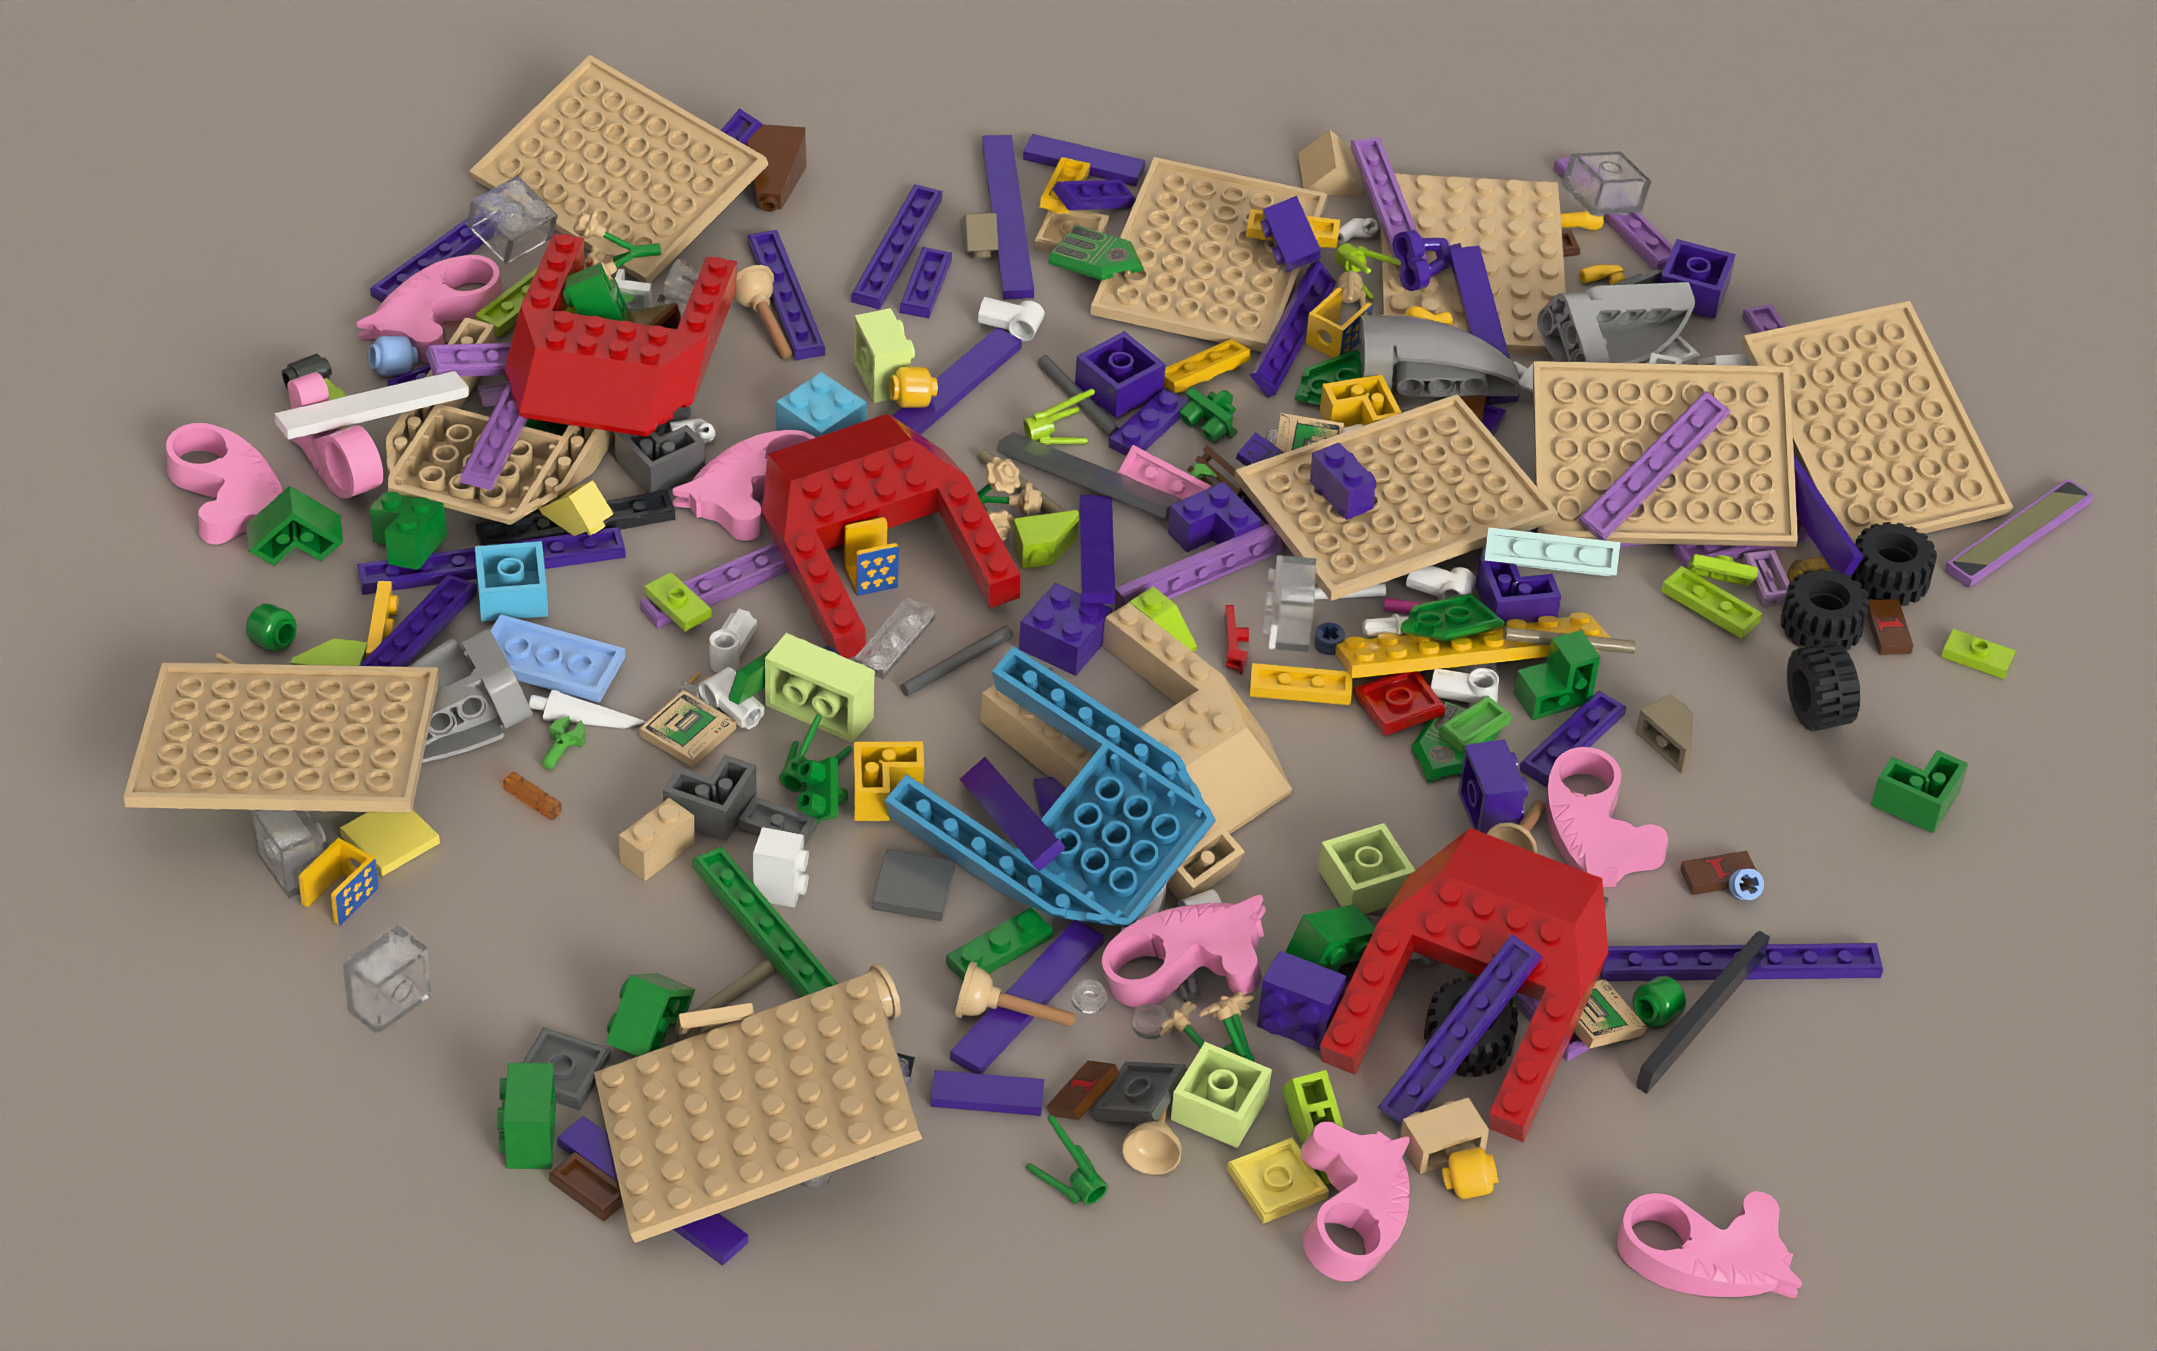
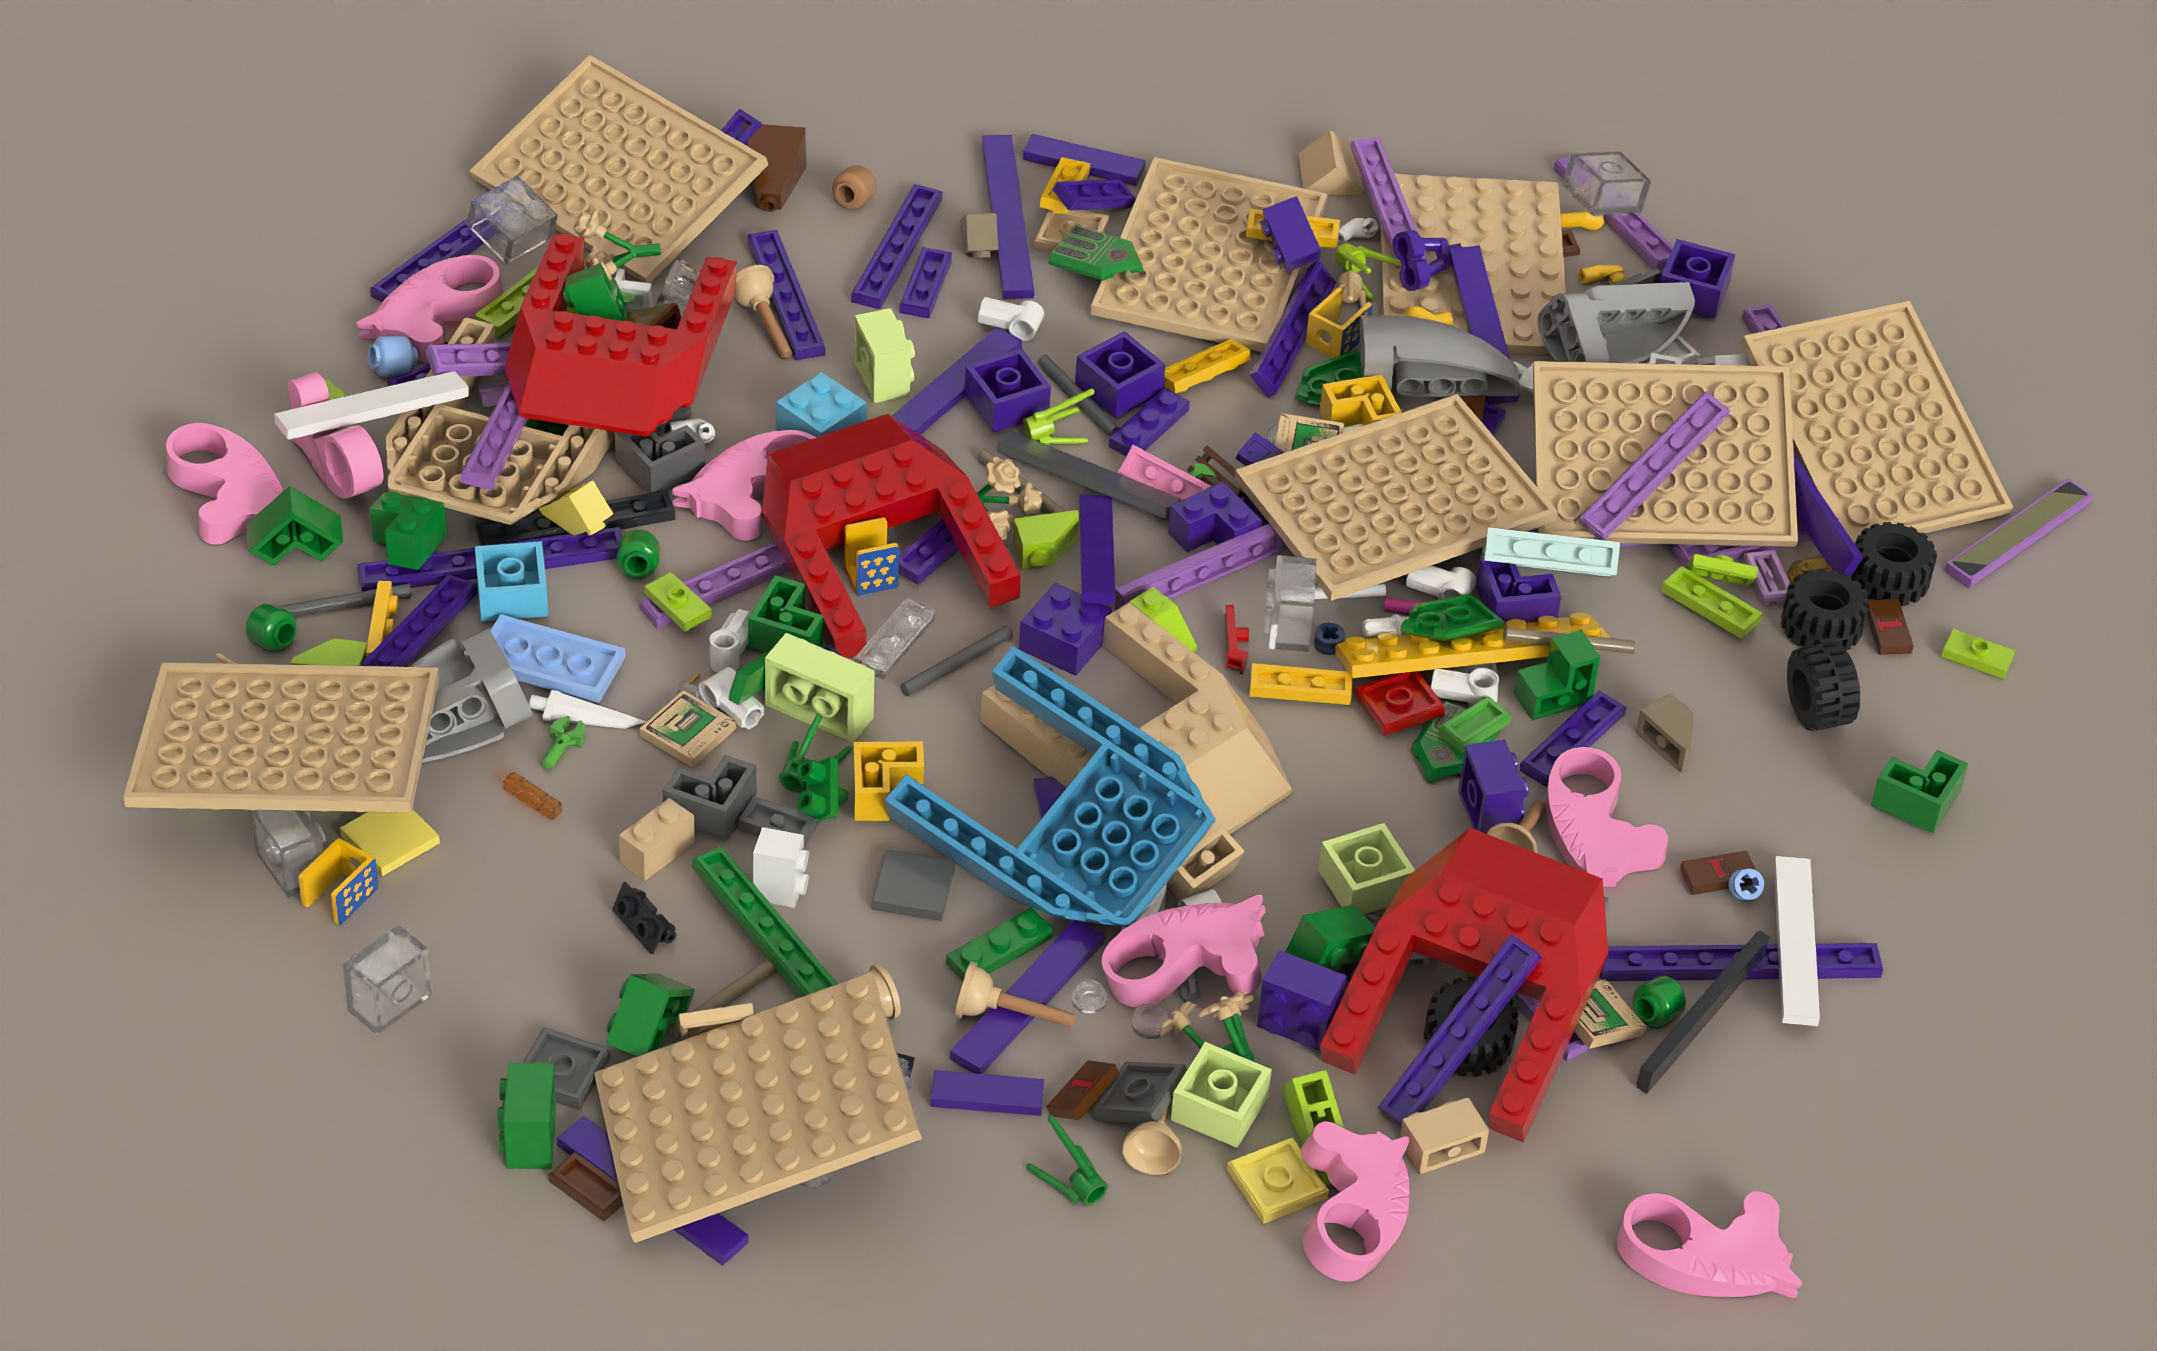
pearl dark grey brick [281,353,332,390] -> none
yellow head [889,366,938,408] -> none
dark purple tile [959,757,1065,871] -> none
green hips [1179,387,1238,444] -> none
dark purple brick [1310,442,1377,520] -> none
yellow head [1442,1147,1499,1200] -> none
none -> dark grey bar [278,583,412,617]
none -> black hinge [612,882,676,954]
none -> green head [616,530,661,579]
none -> green brick [748,575,824,652]
none -> medium nougat head [832,165,876,209]
none -> dark purple plate [898,519,959,585]
none -> dark purple brick [964,348,1051,433]
none -> white tile [1774,856,1820,1026]

